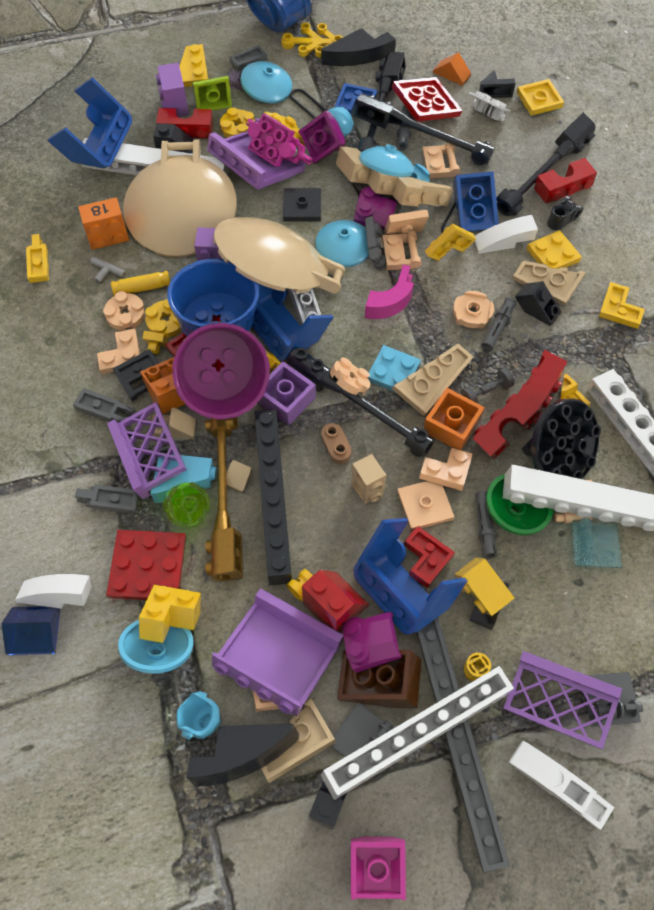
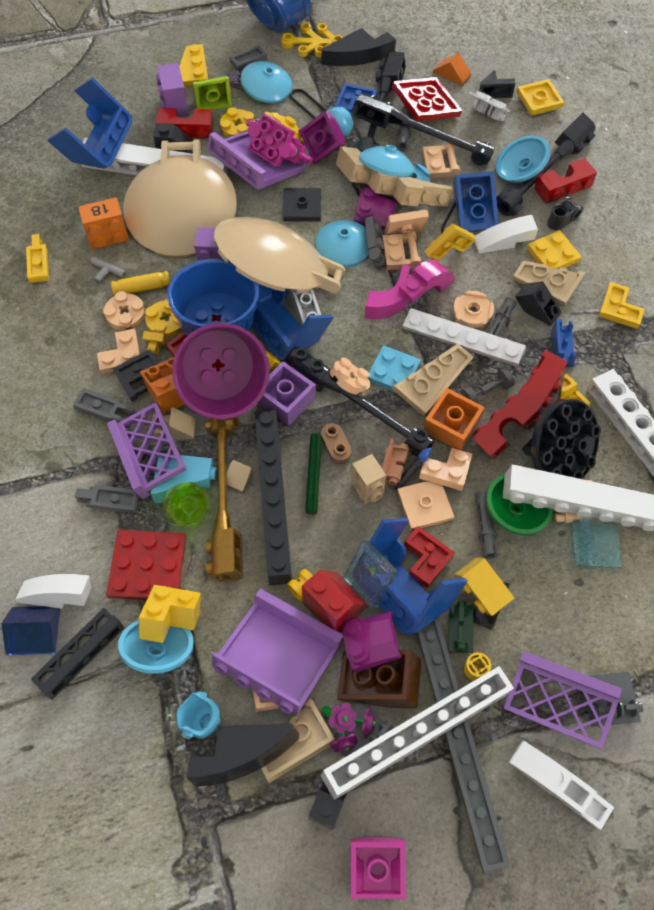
none -> black fence [31,608,124,700]
none -> dark green axle [305,433,322,515]
none -> magenta plant [321,703,376,753]
none -> clear light blue tile [342,541,398,609]
none -> nougat hinge [381,439,410,488]
none -> black piece [394,448,432,490]
none -> dark pink arch [399,260,455,303]
none -> white plate [403,308,526,367]
none -> dark green hinge [449,601,474,653]
none -> medium azure dish [496,135,550,183]
none -> blue hinge [551,319,576,367]

